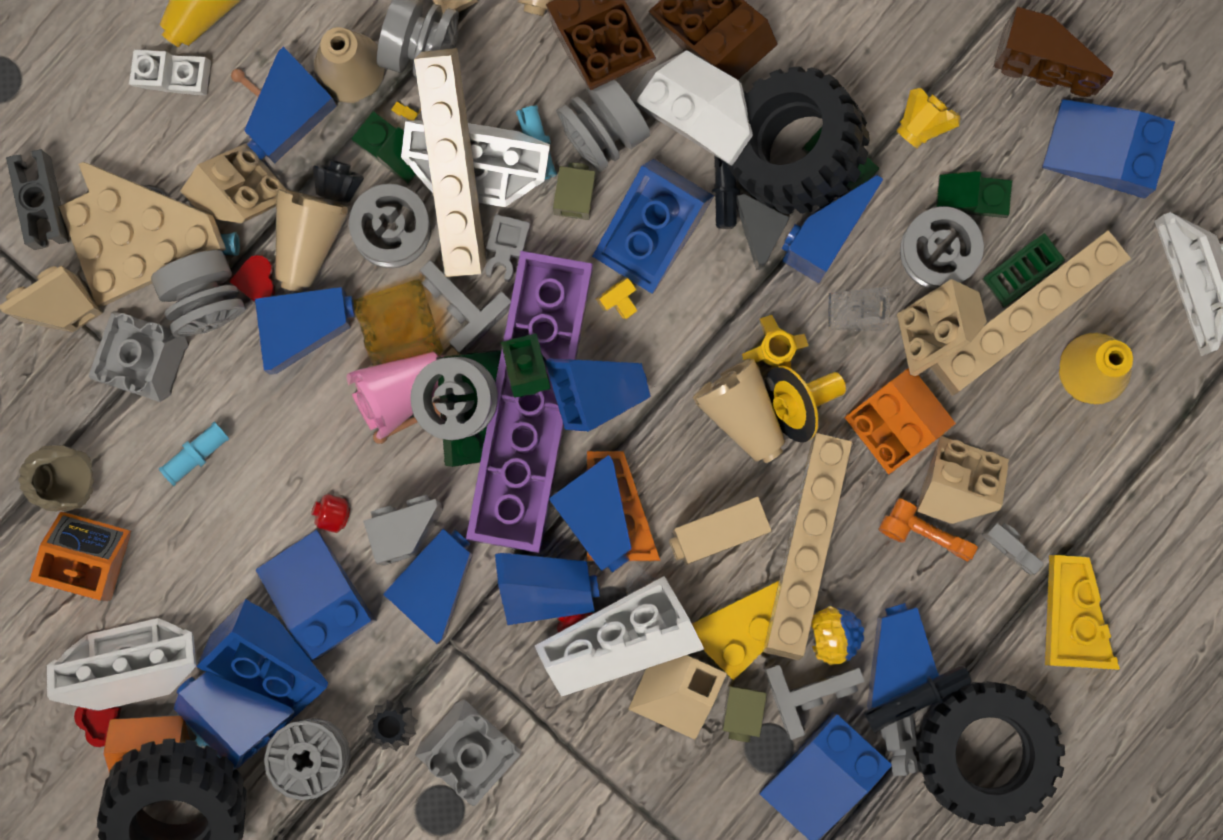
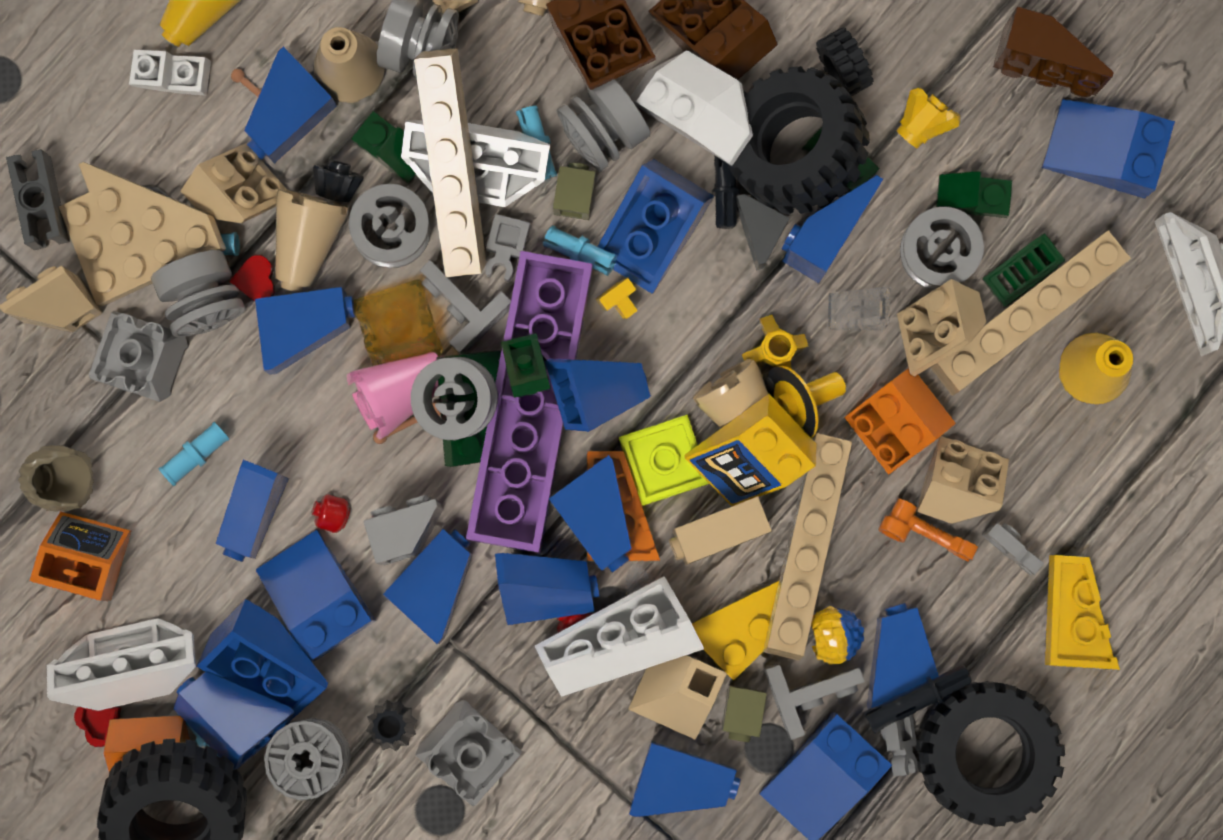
yellow piece [391,102,421,120] -> none
none -> blue slope [215,459,289,562]
none -> medium azure pin [543,225,617,276]
none -> neon yellow tile [619,415,709,506]
none -> blue slope [629,741,741,817]
none -> yellow slope [685,394,817,507]
none -> black tyre [816,27,874,96]

